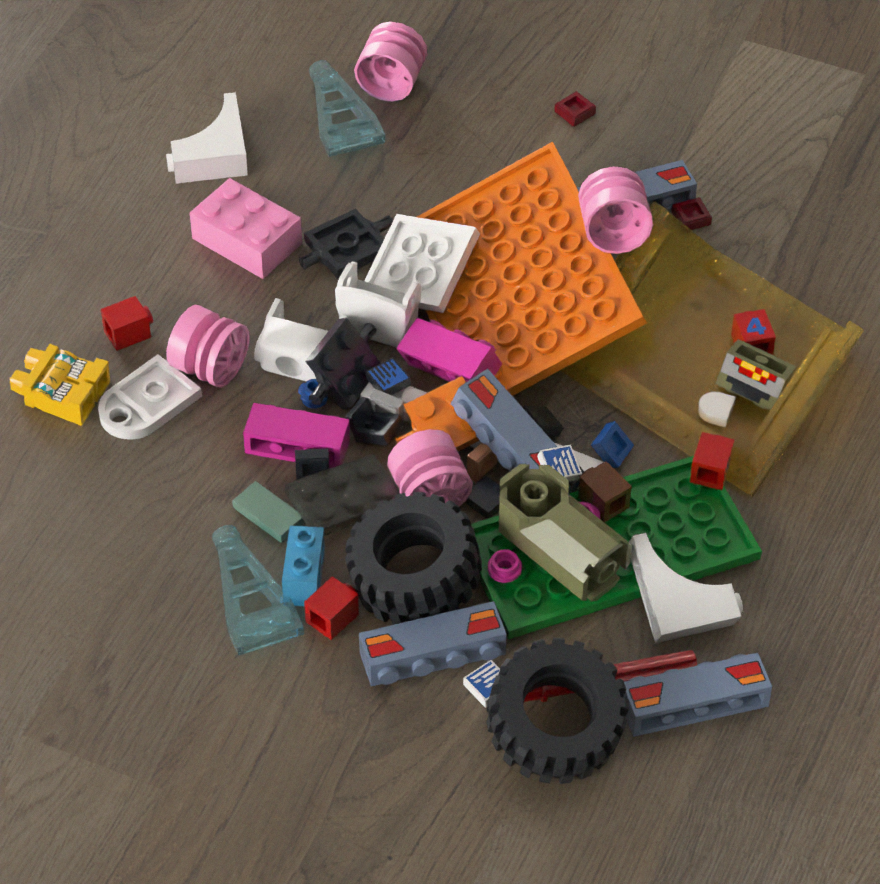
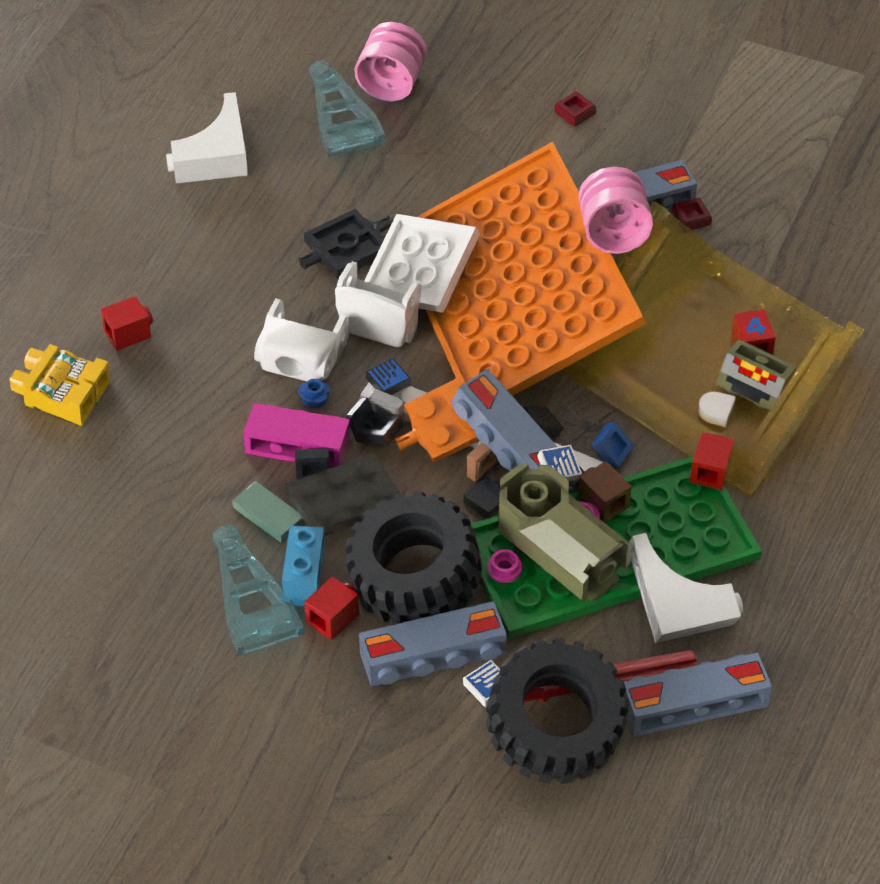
white tile [98,354,202,439] -> none
bright pink wheel [166,305,250,388] -> none
bright pink brick [190,178,302,279] -> none
black plate [305,317,381,410] -> none
bright pink wheel [387,429,473,506] -> none
dark pink brick [396,318,502,382] -> none

